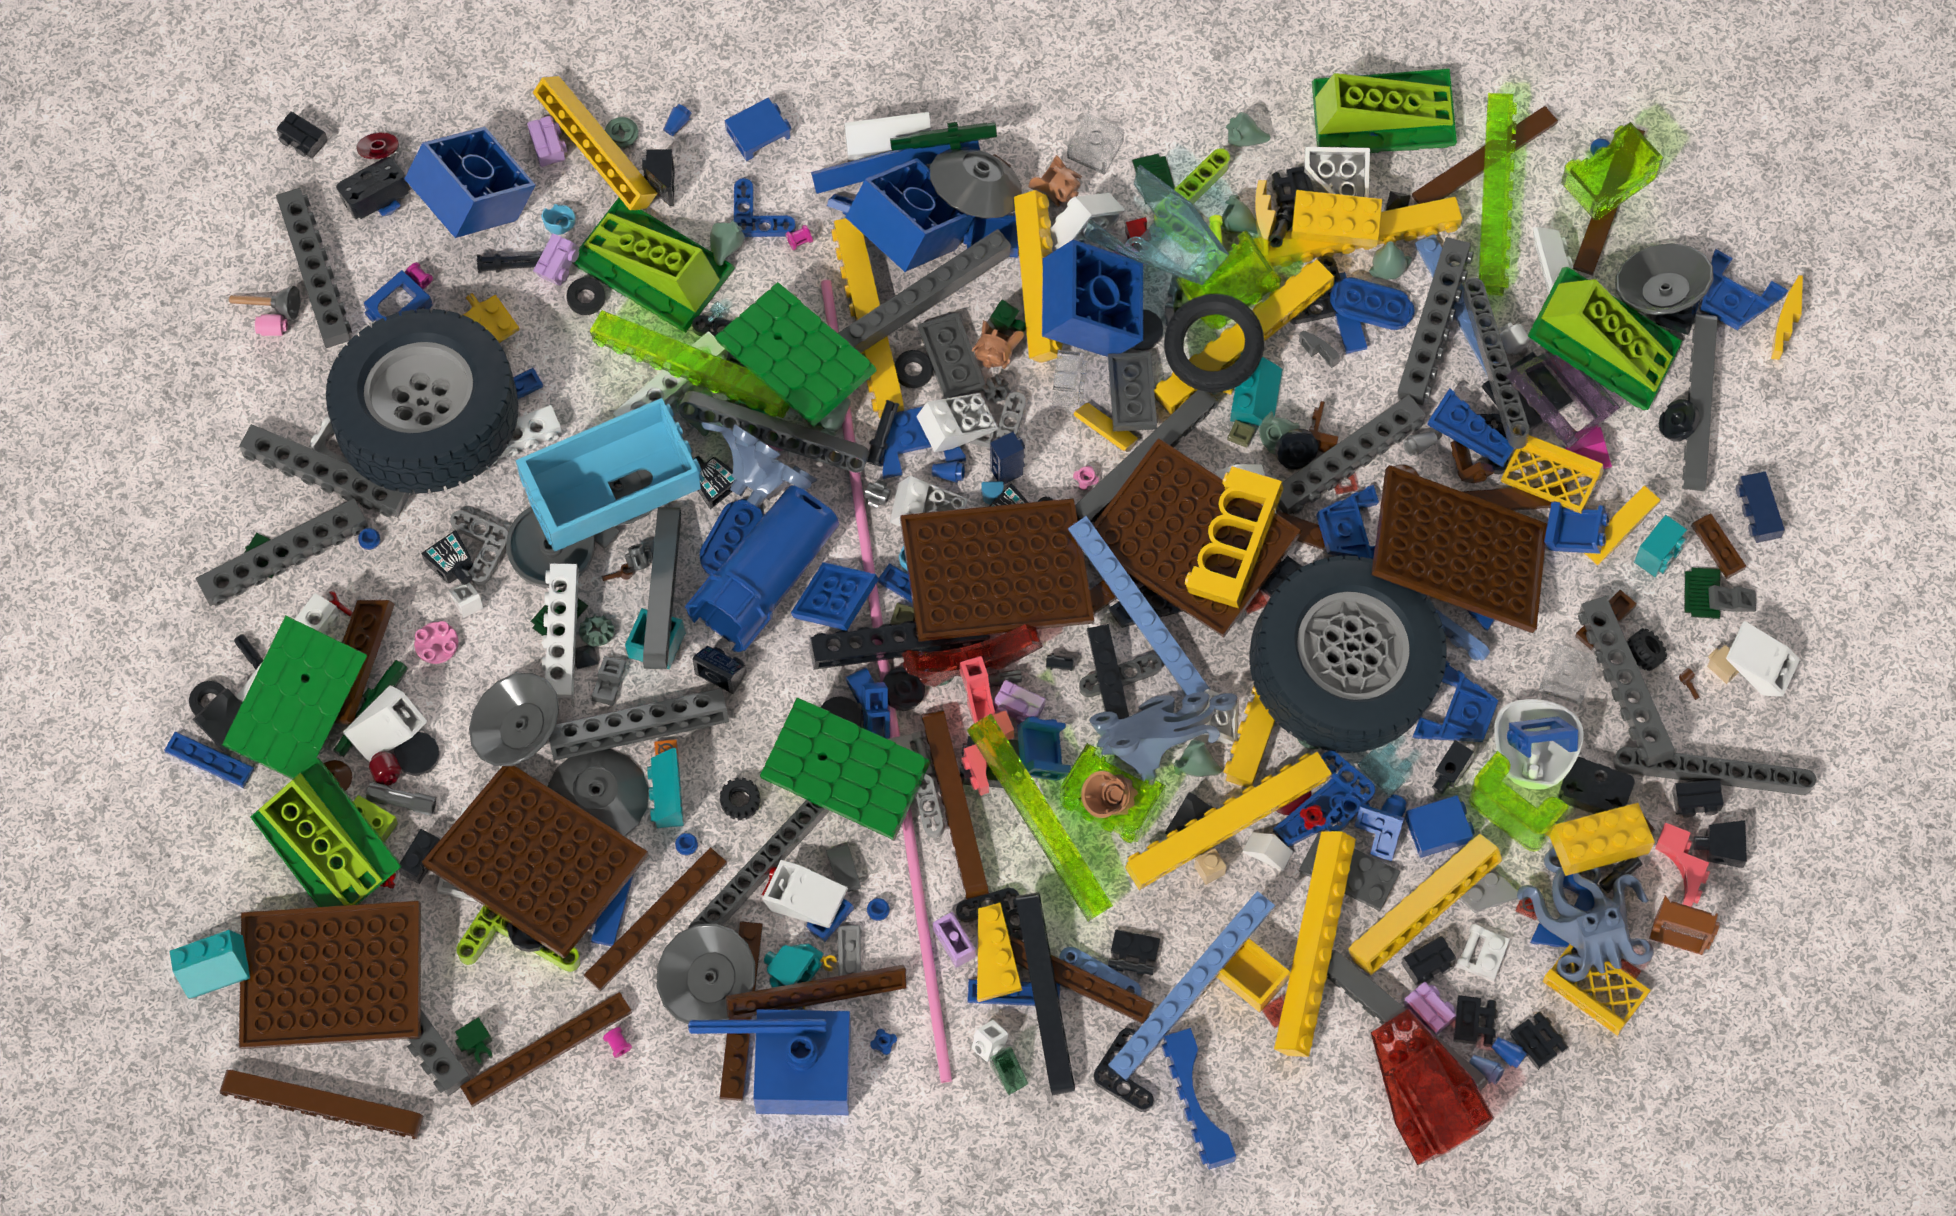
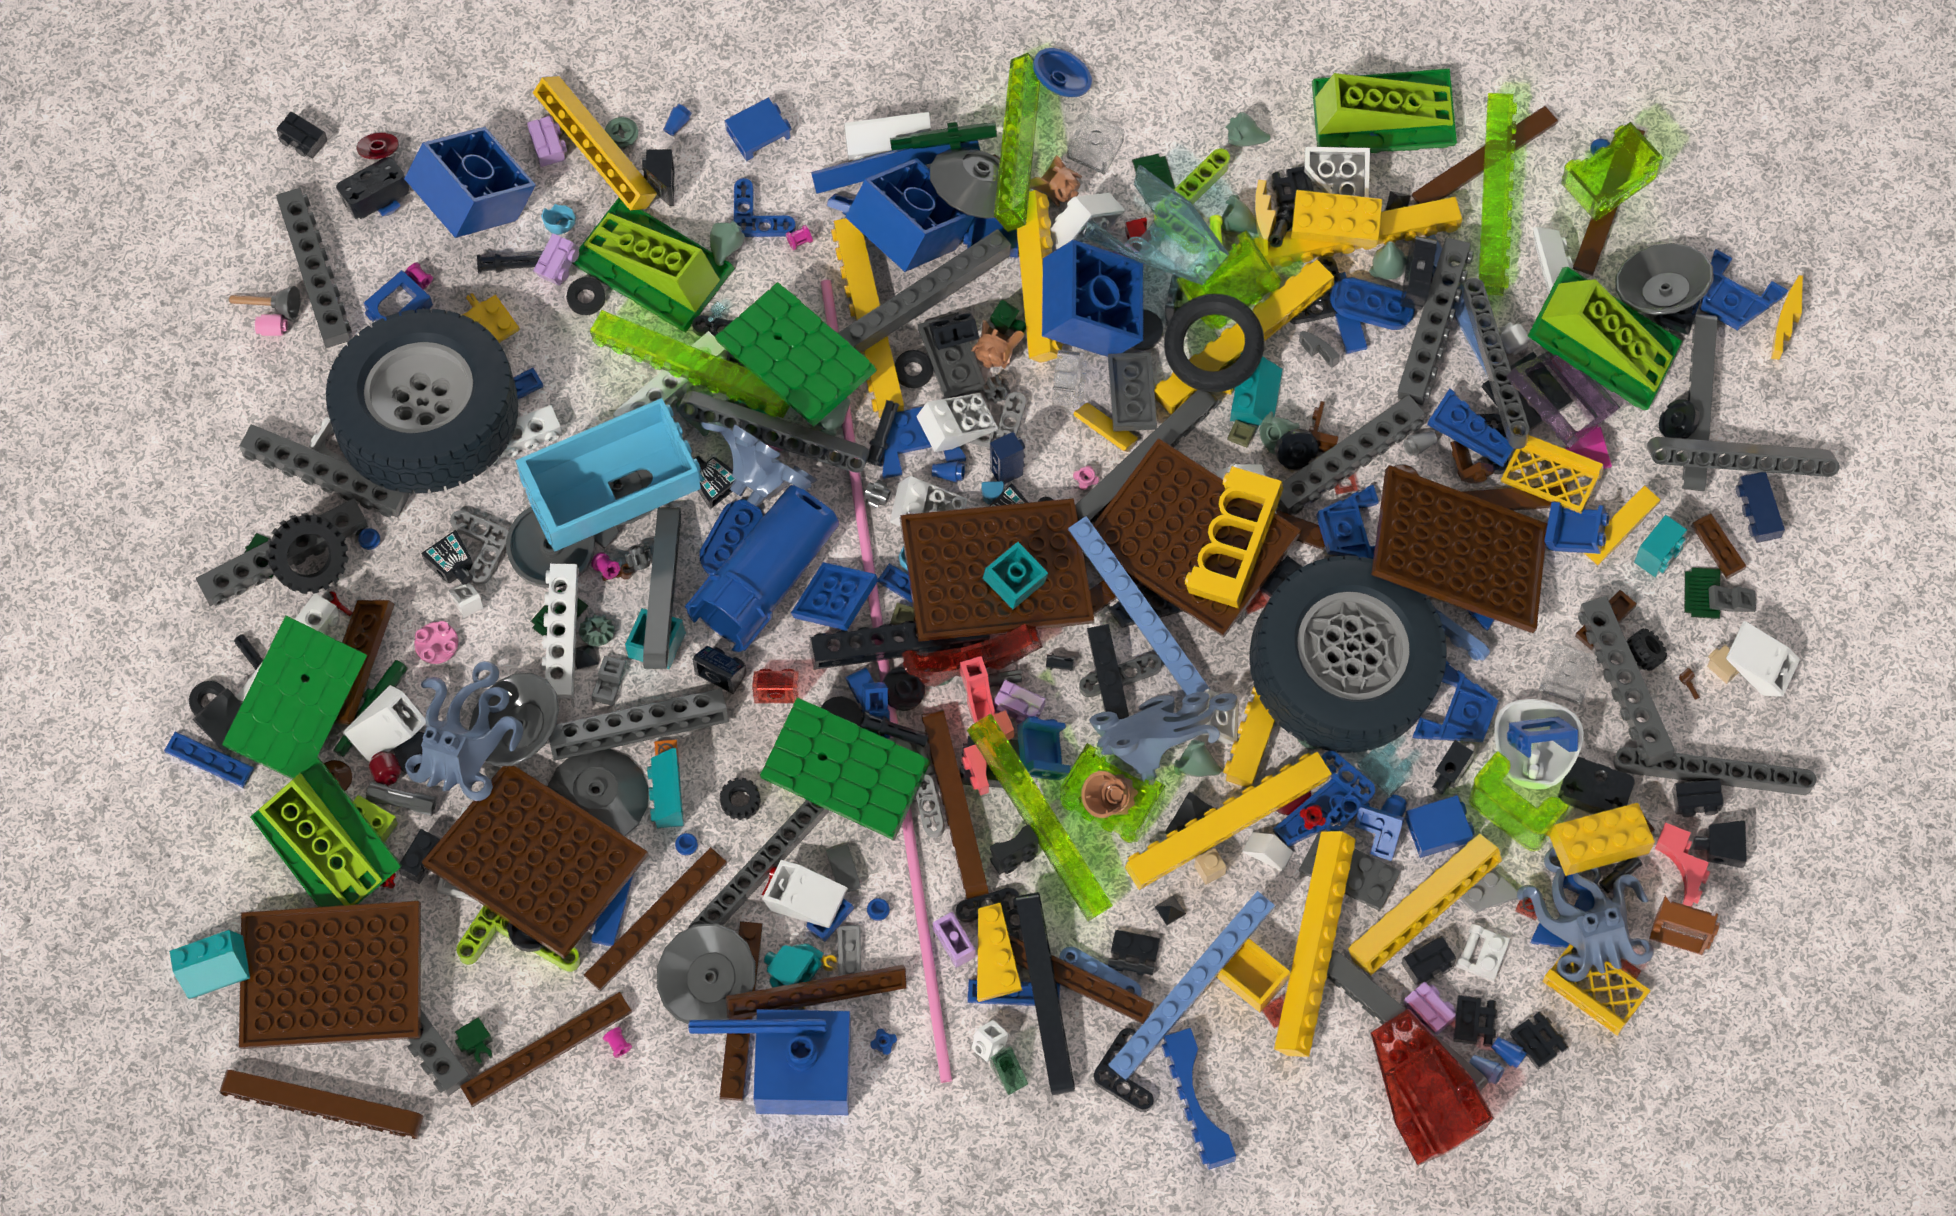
none -> black tyre [266,513,348,594]
none -> sand blue hips [405,661,523,801]
none -> dark pink bush [591,552,620,579]
none -> clear red slope [752,669,799,703]
none -> black pin [859,710,929,747]
none -> black brick [929,312,980,350]
none -> teal brick [983,542,1048,609]
none -> black brick [990,824,1038,875]
none -> clear neon green brick [994,53,1040,232]
none -> blue dish [1033,48,1092,97]
none -> black slope [1155,895,1186,926]
none -> black axle [1400,236,1437,310]
none -> dark grey beam [1647,437,1840,477]

